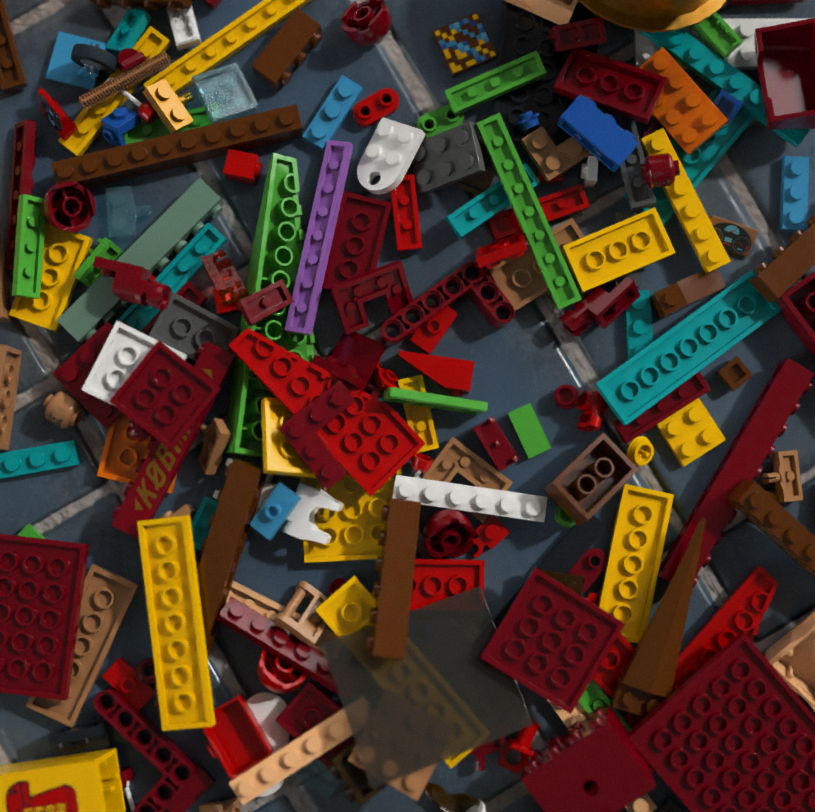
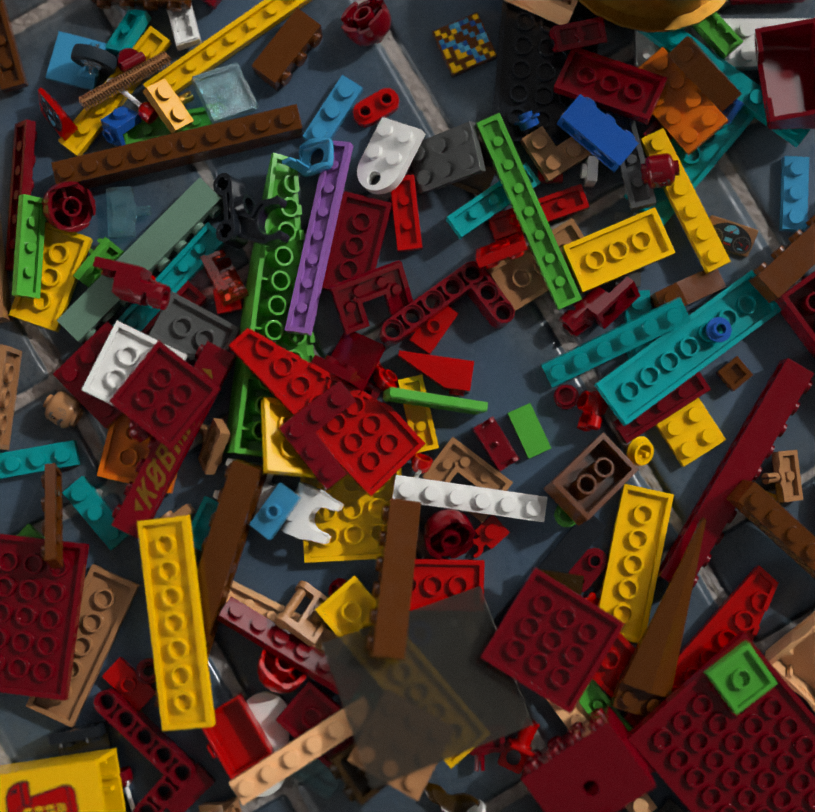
red brick [223,149,263,185] -> none
dark red plate [236,279,294,326] -> none
bright green plate [417,104,464,139] -> none
bright green plate [445,50,547,116] -> none
none -> reddish brown plate [41,463,63,569]
none -> teal plate [62,476,130,550]
none -> black piece [213,173,289,249]
none -> dark azure piece [282,137,334,177]
none -> teal plate [541,297,691,388]
none -> reddish brown slope [668,36,742,112]
none -> bright green tile [704,640,778,715]
none -> blue plate [706,317,732,343]

